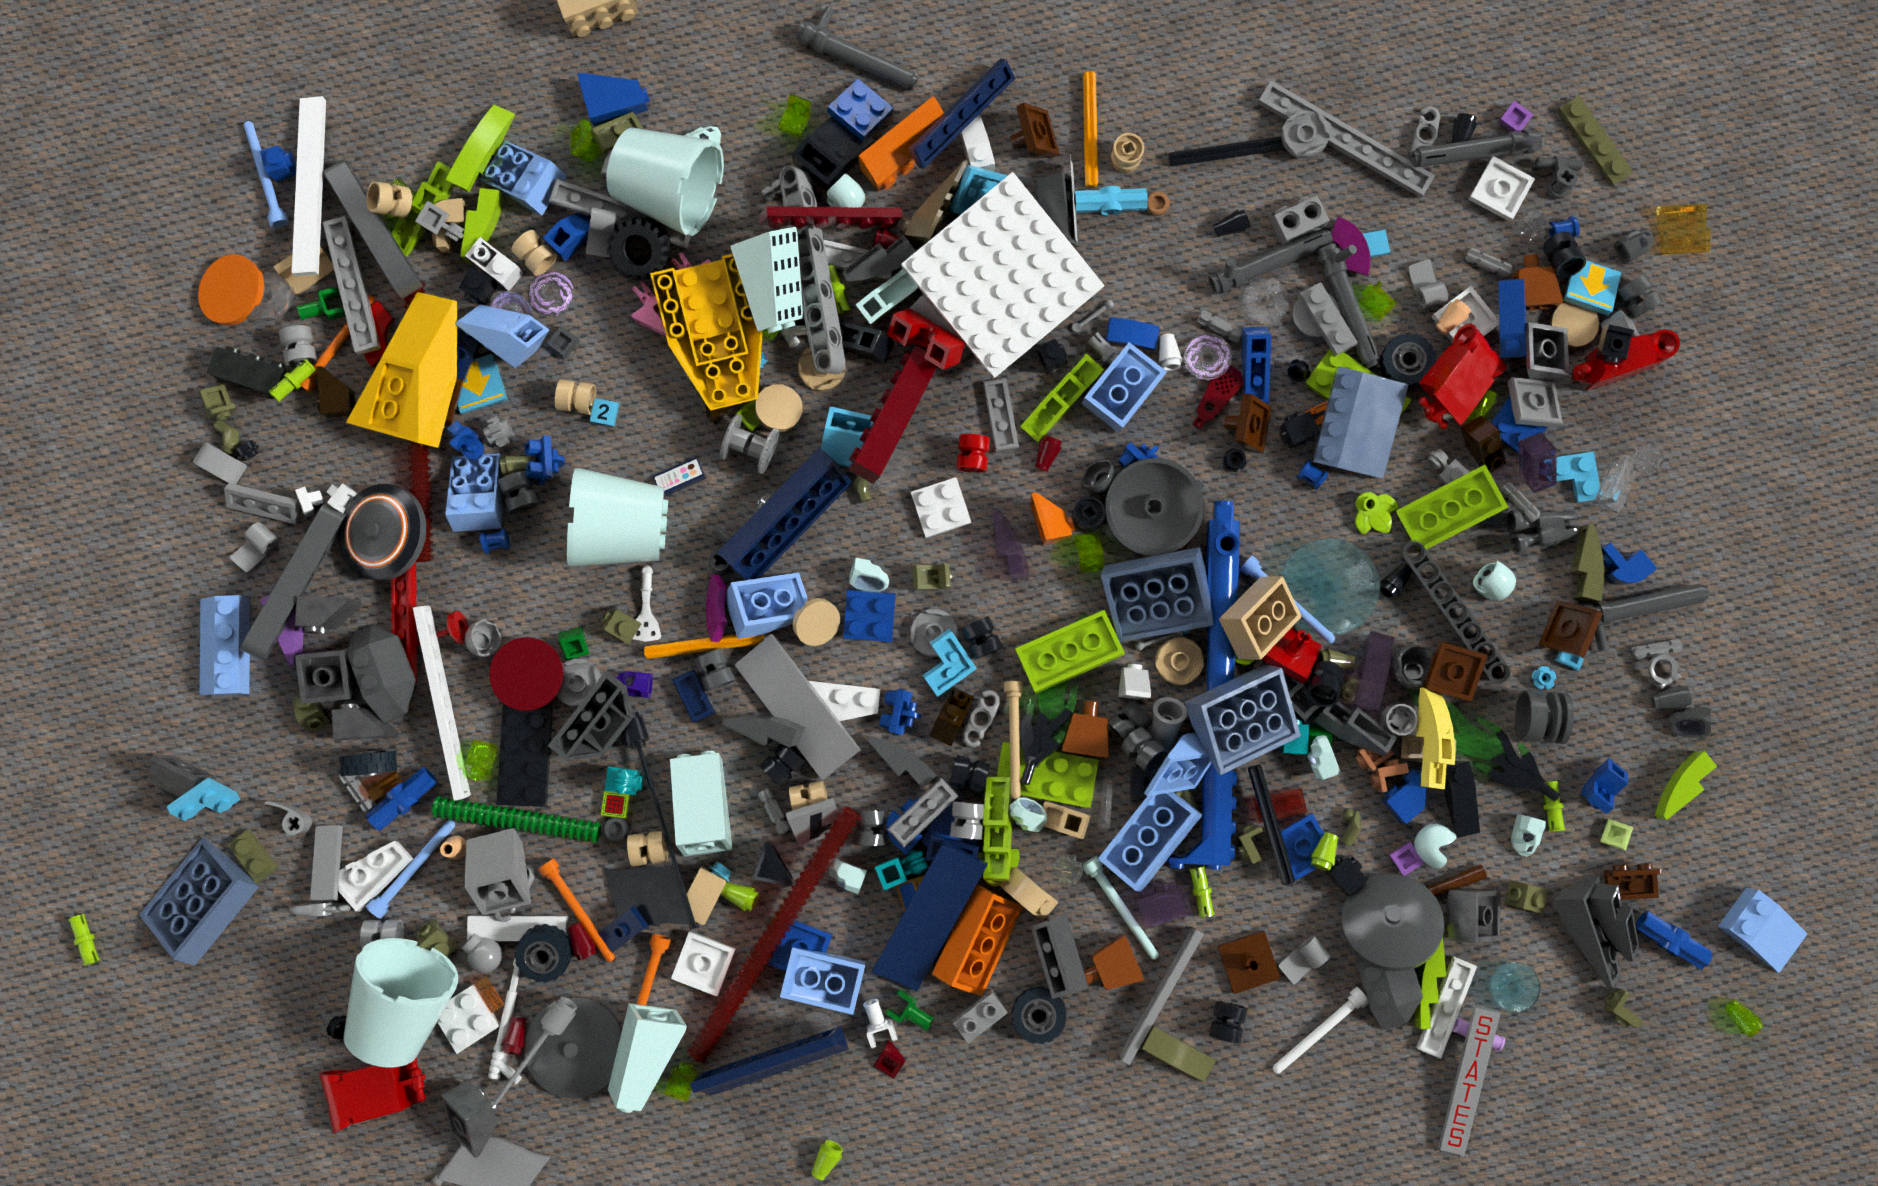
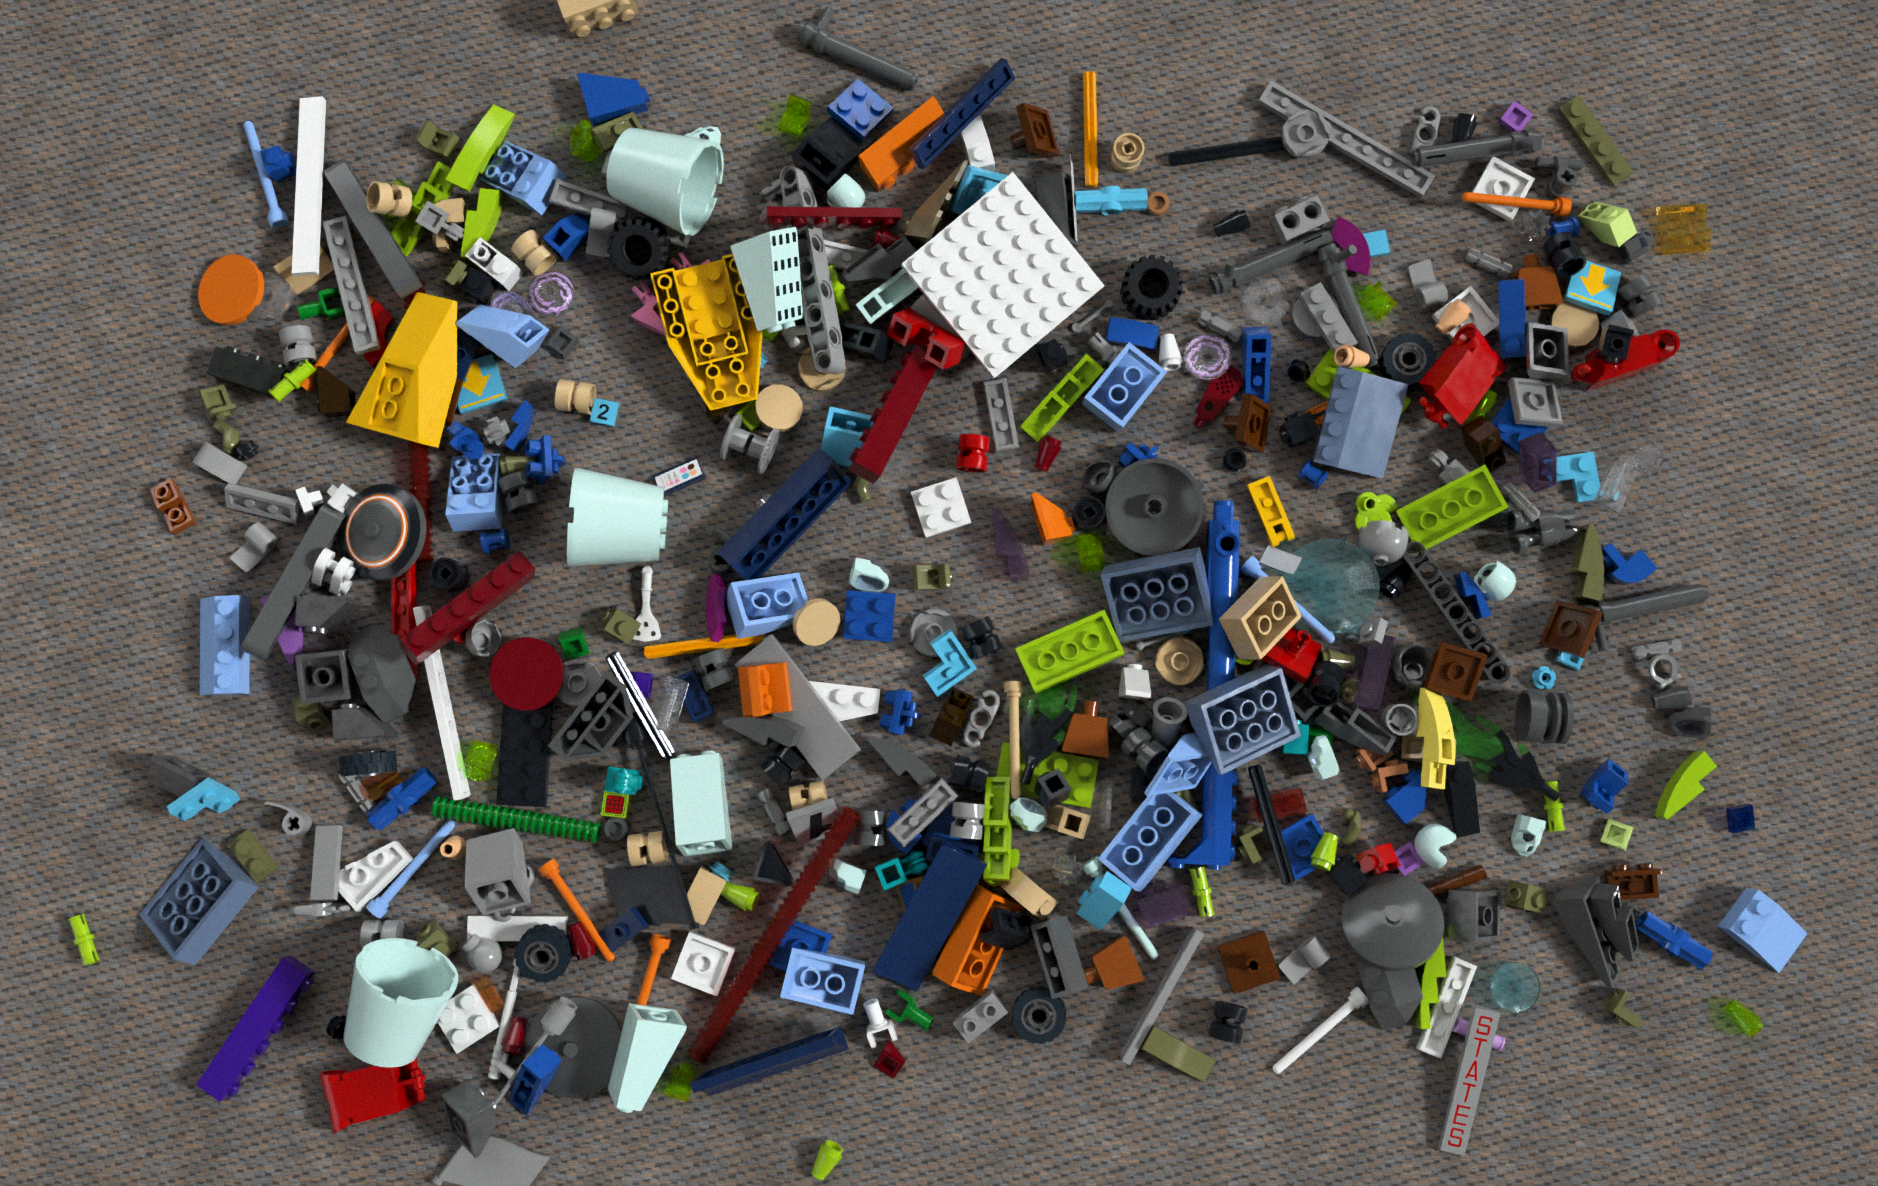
none -> dark orange slope [149,478,196,535]
none -> dark purple brick [196,955,315,1102]
none -> white brick [311,548,356,596]
none -> dark red brick [400,550,536,666]
none -> olive bracket [415,121,460,159]
none -> black wheel [429,557,470,592]
none -> olive plate [439,260,467,286]
none -> blue slope [504,400,534,453]
none -> blue slope [508,1044,562,1116]
none -> axle [605,651,674,760]
none -> clear panel [651,673,689,732]
none -> orange bracket [738,662,792,717]
none -> black panel [980,907,1033,950]
none -> black brick [1034,768,1071,810]
none -> medium azure brick [1076,871,1131,930]
none -> black tyre [1120,255,1183,320]
none -> yellow plate [1246,476,1295,548]
none -> white sticker [1260,545,1302,574]
none -> light nougat cone [1334,344,1370,368]
none -> light grey plate [1345,618,1388,647]
none -> red brick [1356,843,1401,875]
none -> light grey cylinder [1359,520,1409,566]
none -> blue slope [1454,572,1491,620]
none -> orange piece [1461,192,1572,217]
none -> yellowish green slope [1578,201,1637,247]
none -> clear blue tile [1726,804,1755,833]

